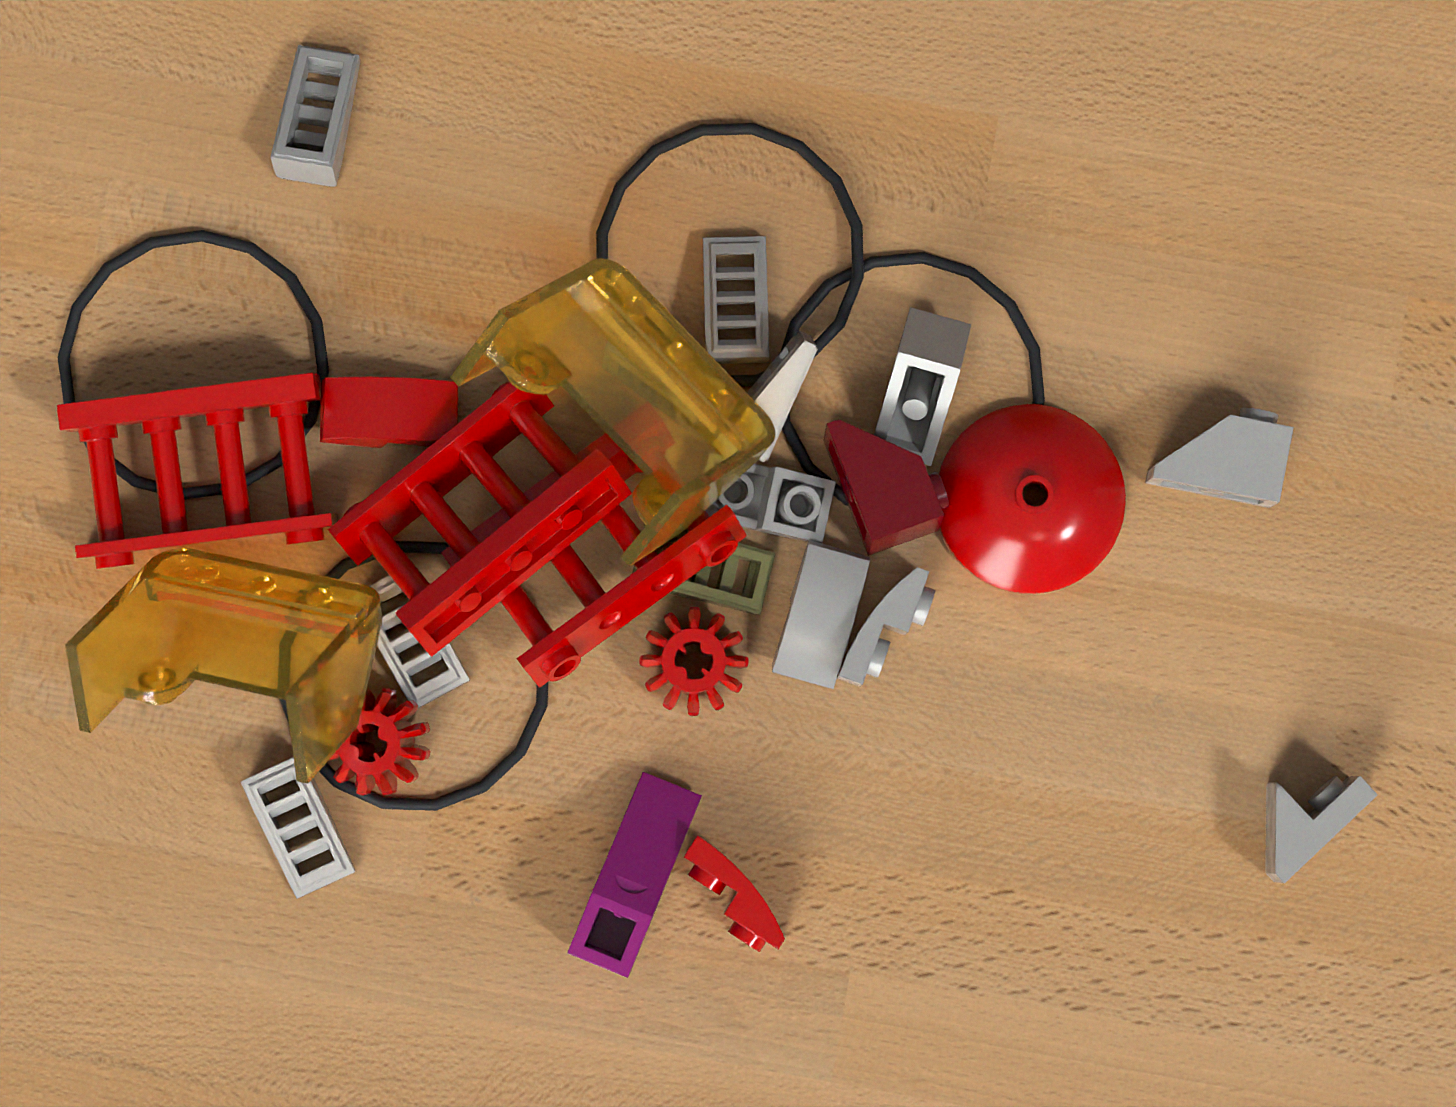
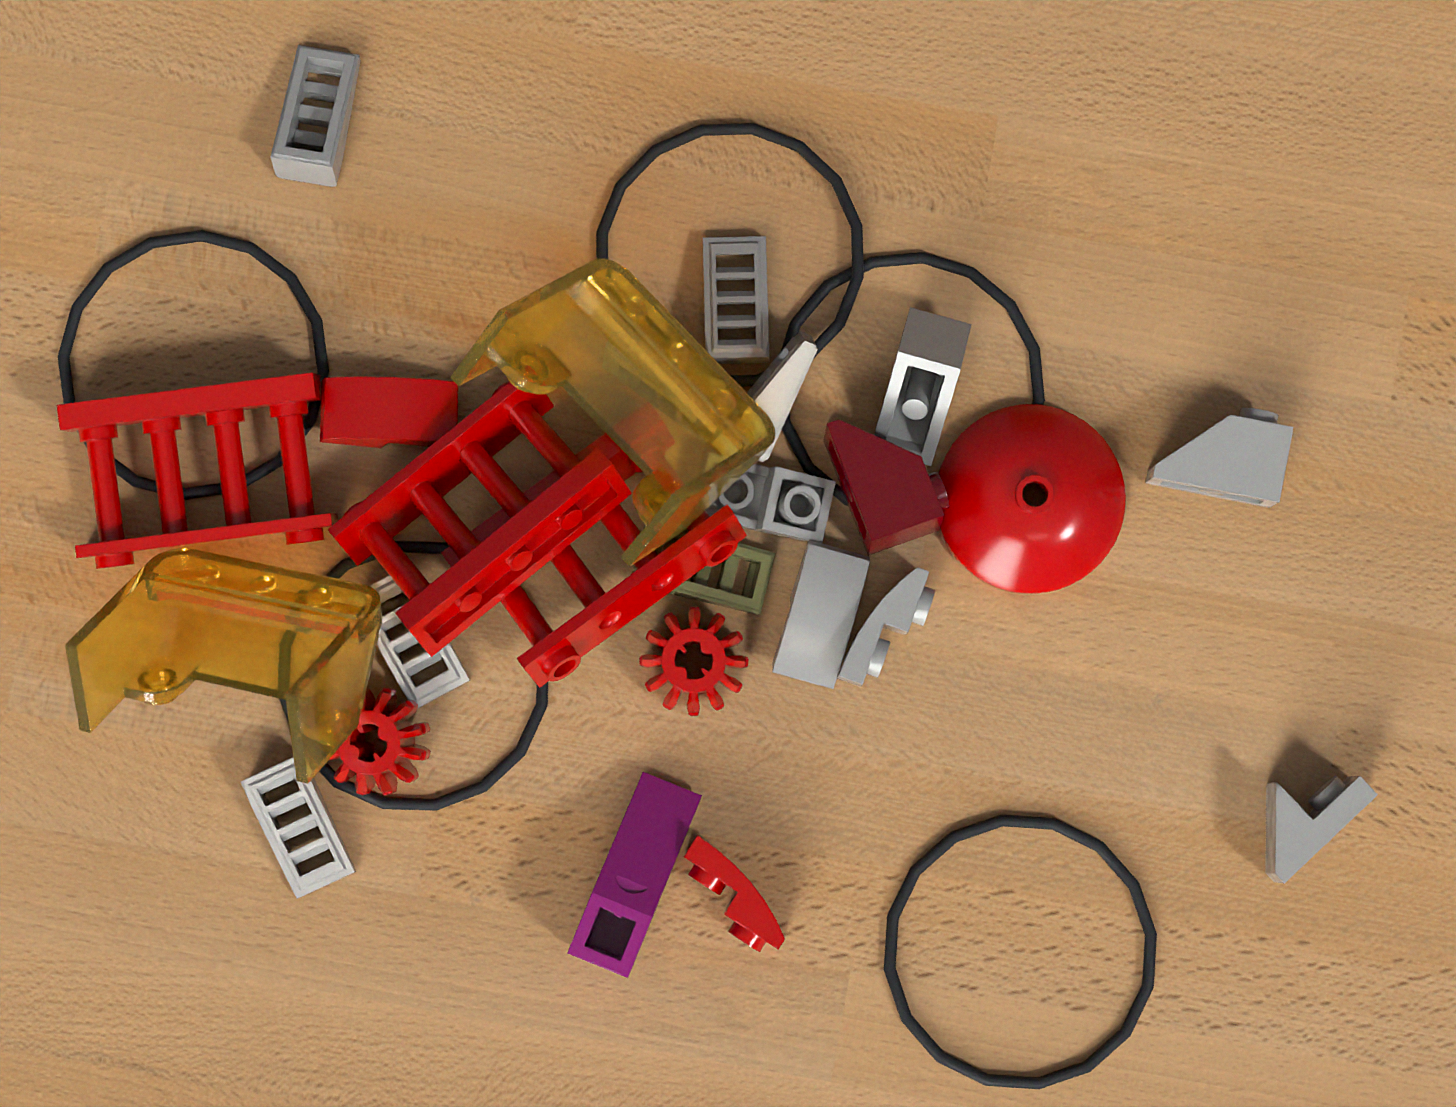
none -> black piece [884,814,1157,1089]

